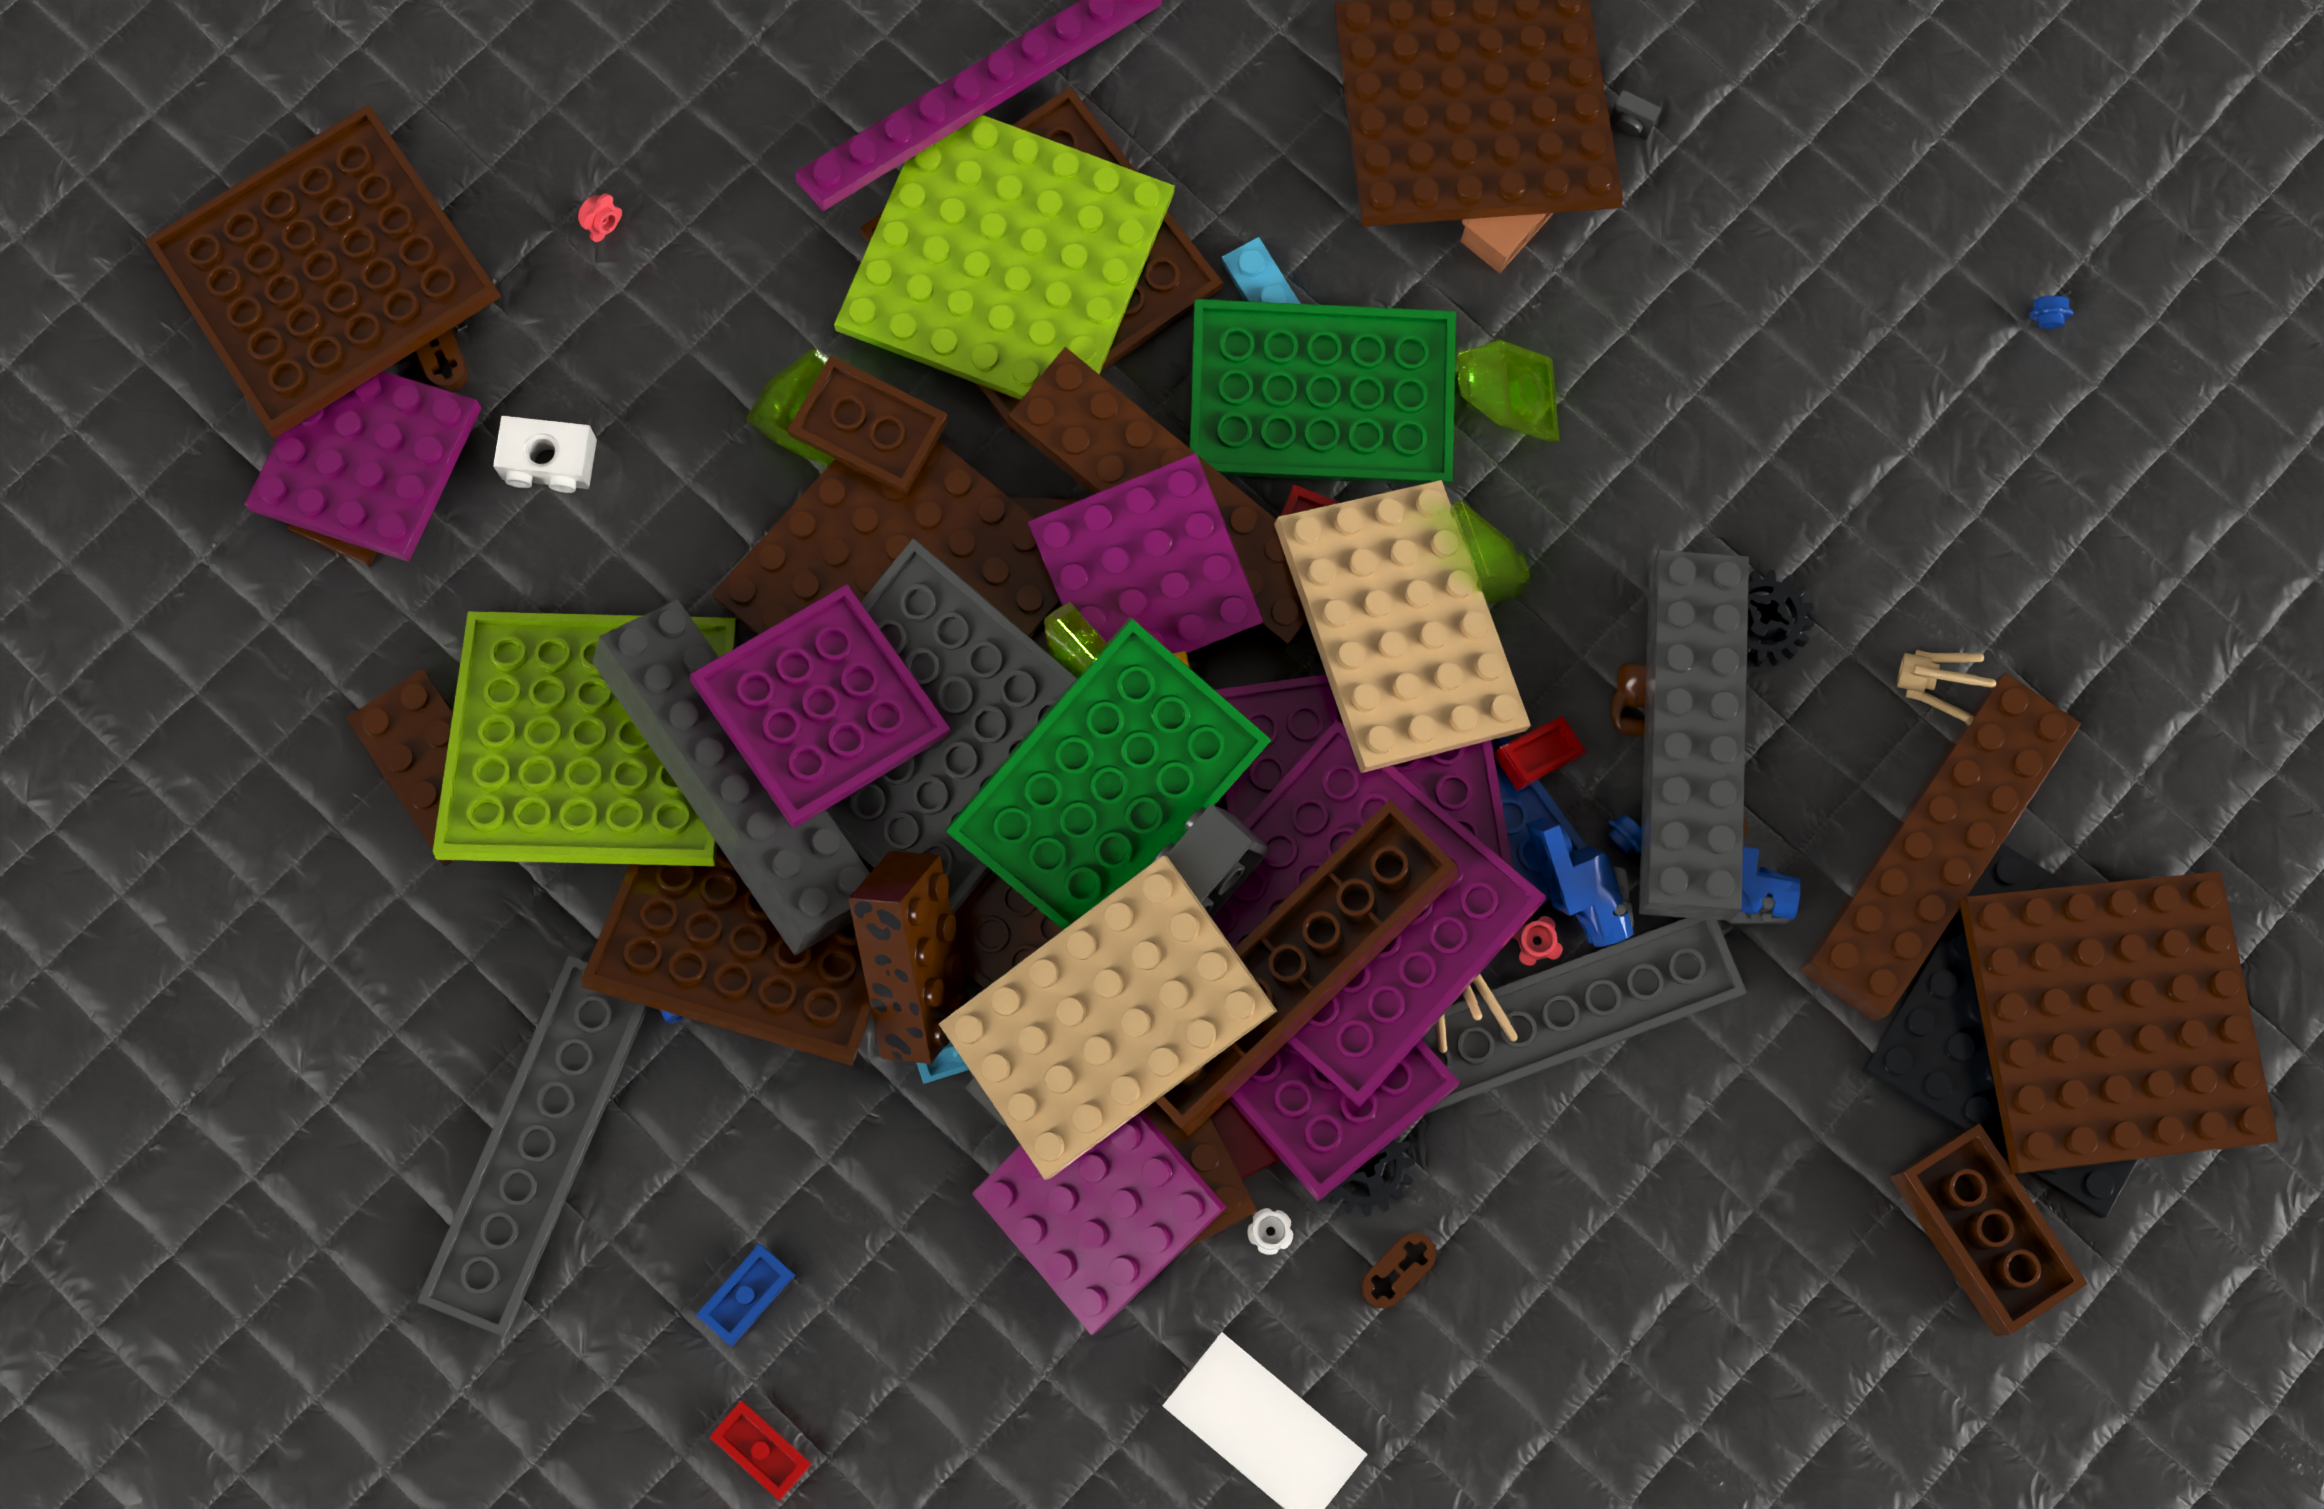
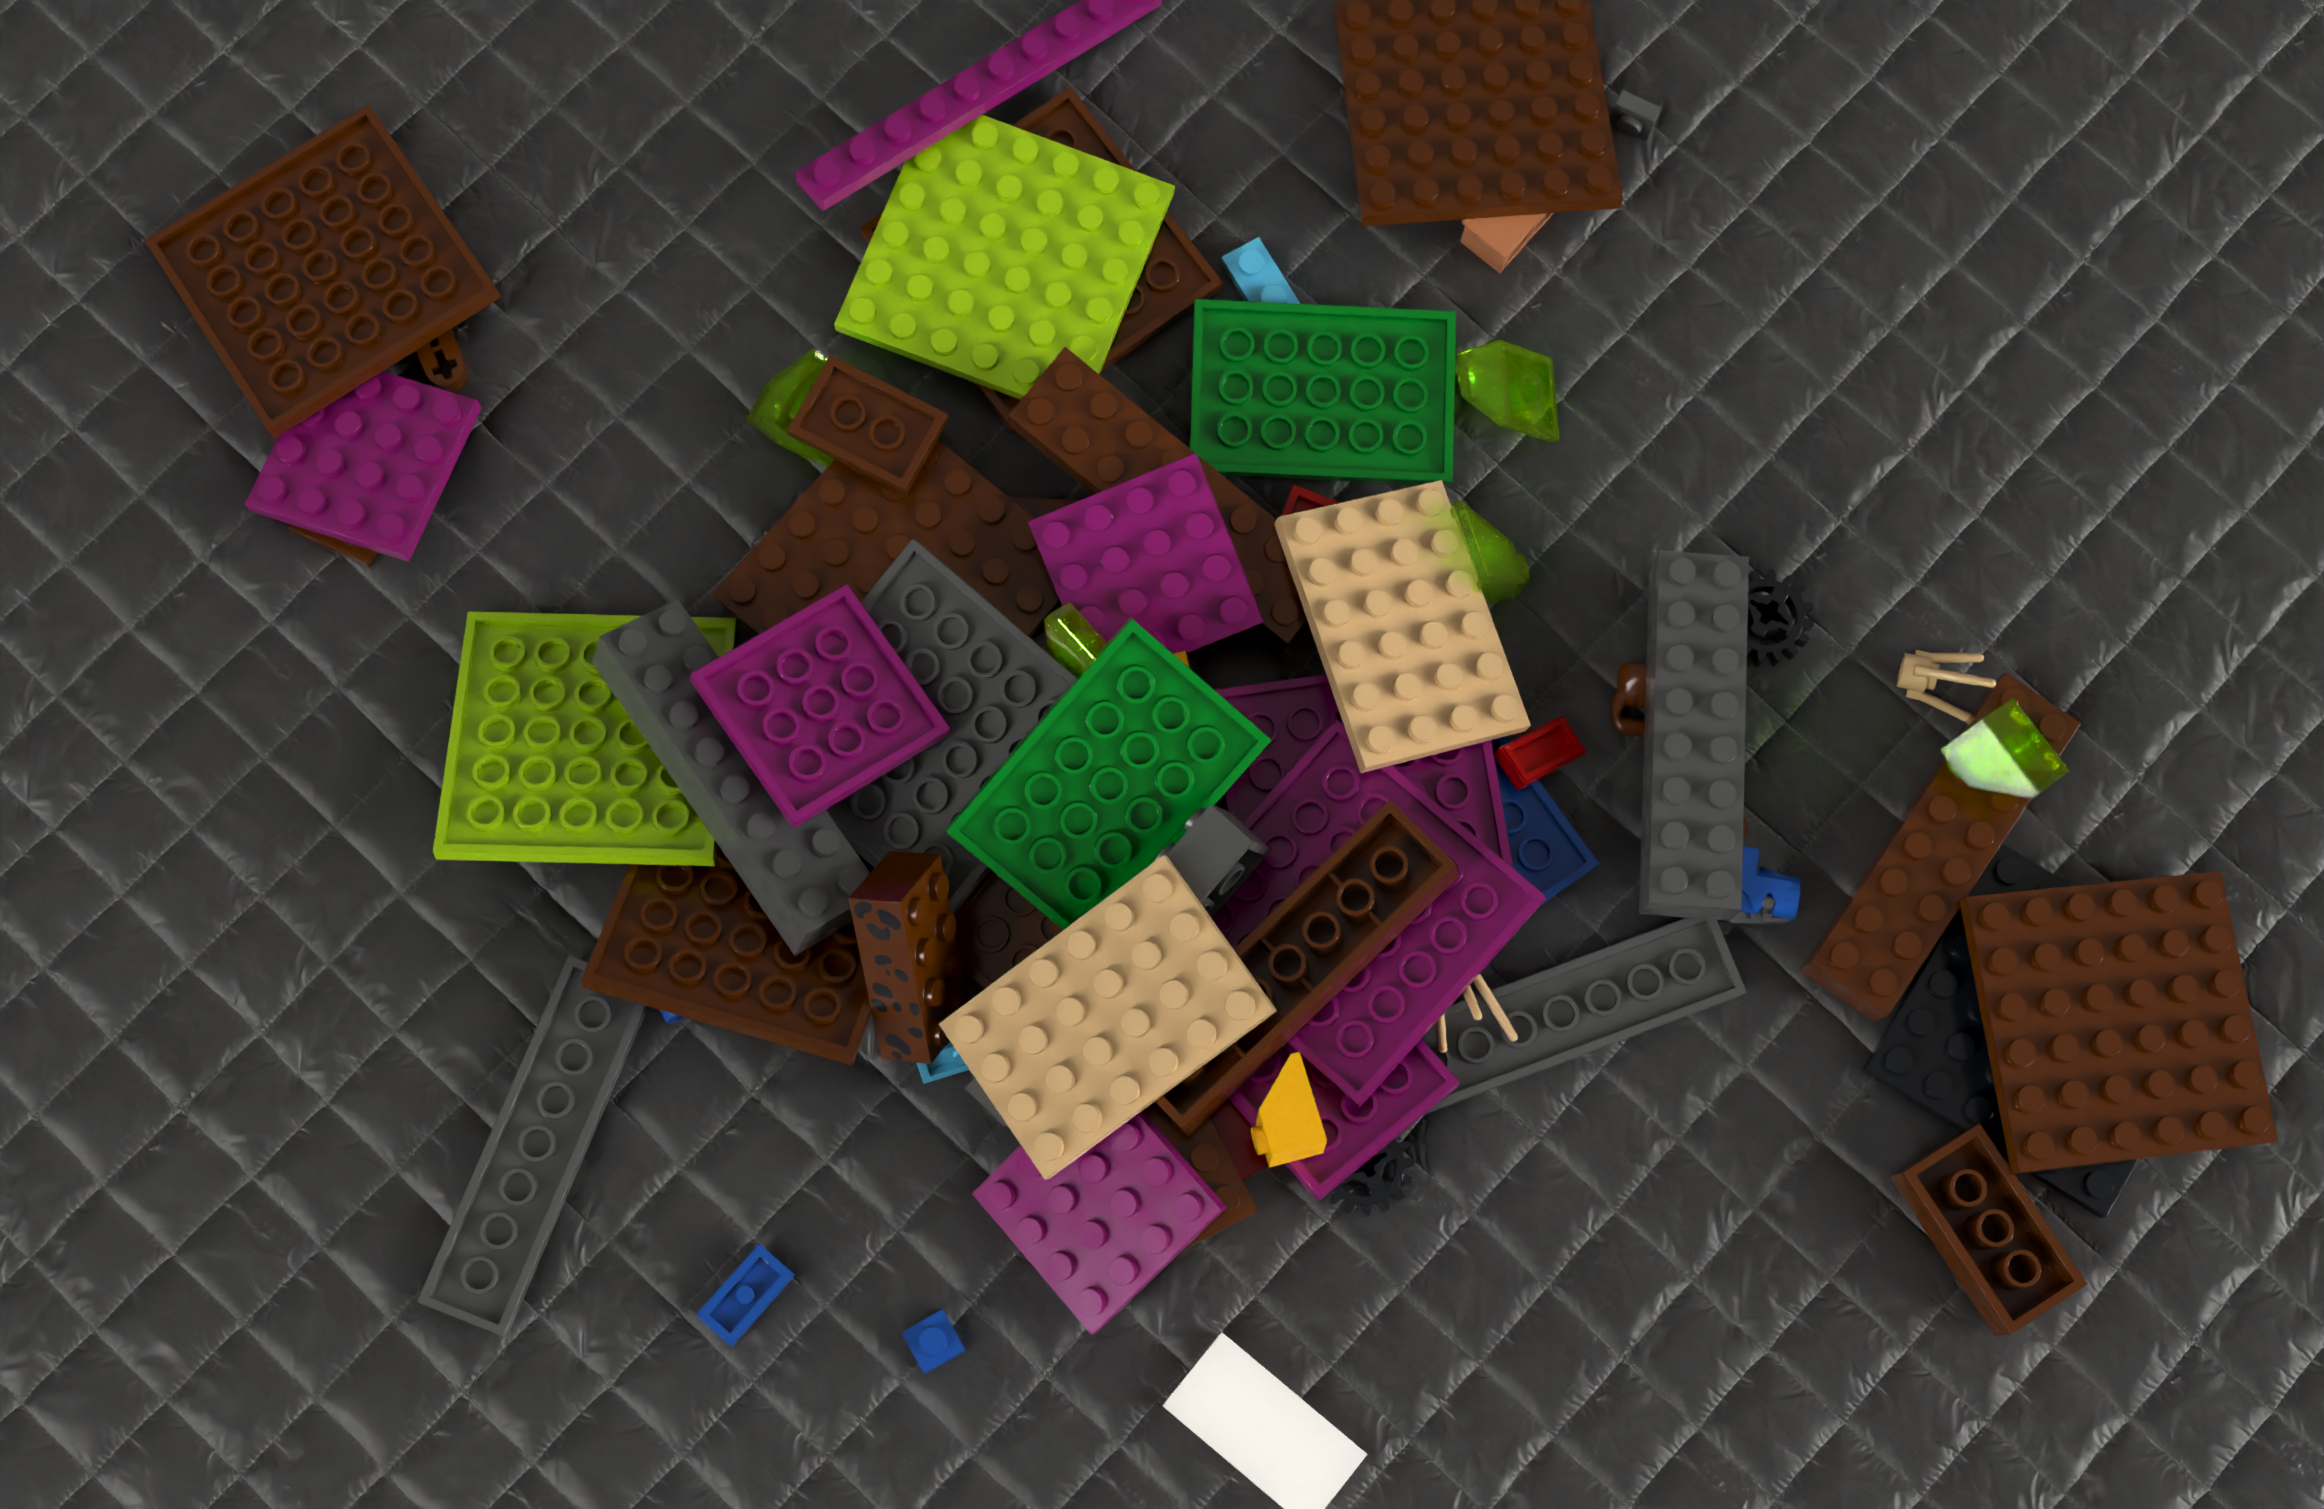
reddish brown plate [346,668,454,866] -> none
white brick [493,416,597,493] -> none
coral plate [578,194,622,242] -> none
red plate [709,1400,812,1501] -> none
white plate [1247,1208,1293,1255] -> none
reddish brown beam [1360,1233,1436,1309] -> none
coral plate [1513,916,1563,966] -> none
blue plate [1526,817,1634,947] -> none
blue plate [1607,813,1642,855] -> none
blue plate [2029,296,2074,329] -> none
none -> blue plate [901,1309,966,1374]
none -> yellow slope [1251,1052,1327,1168]
none -> clear neon green slope [1941,698,2070,799]

